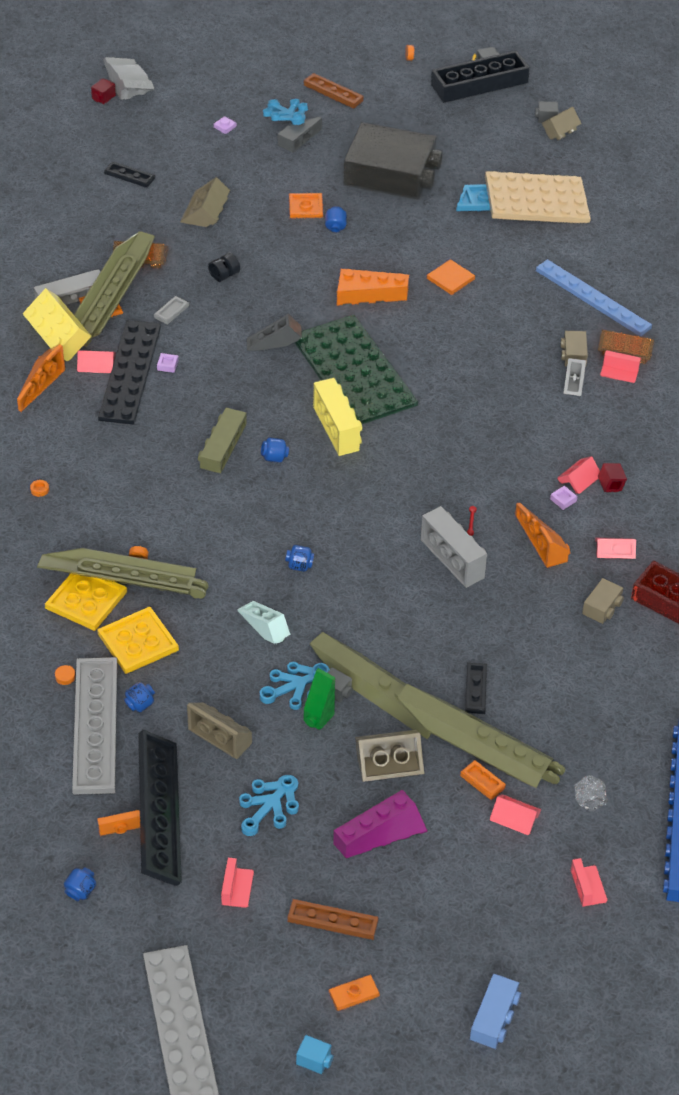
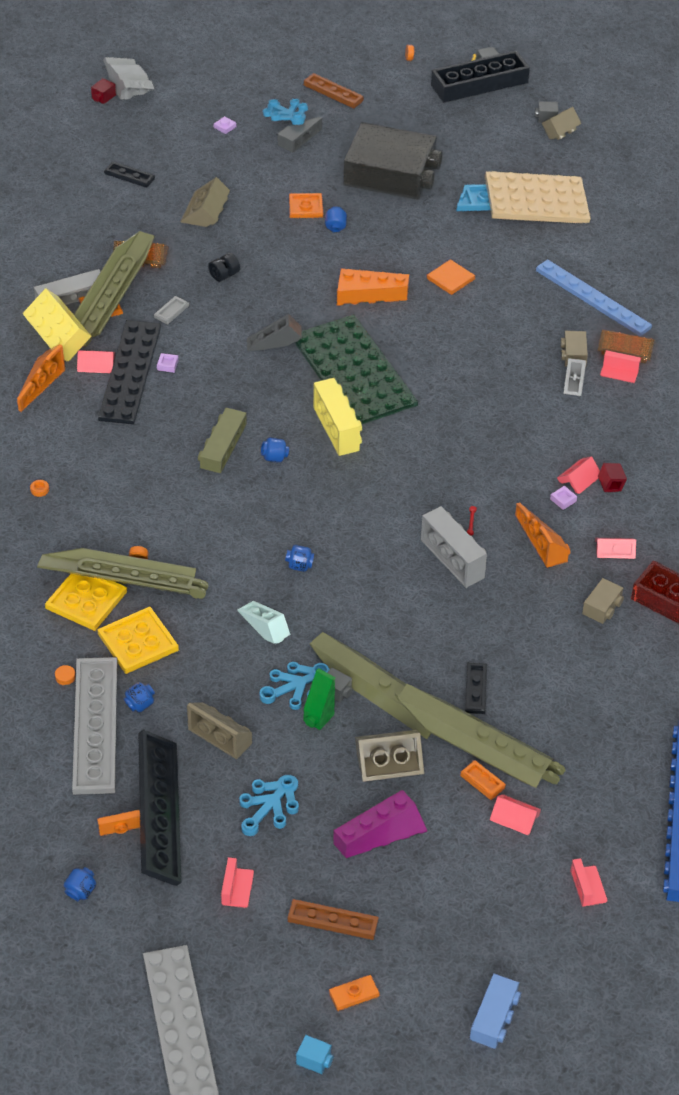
clear brick [574,774,608,811] -> none

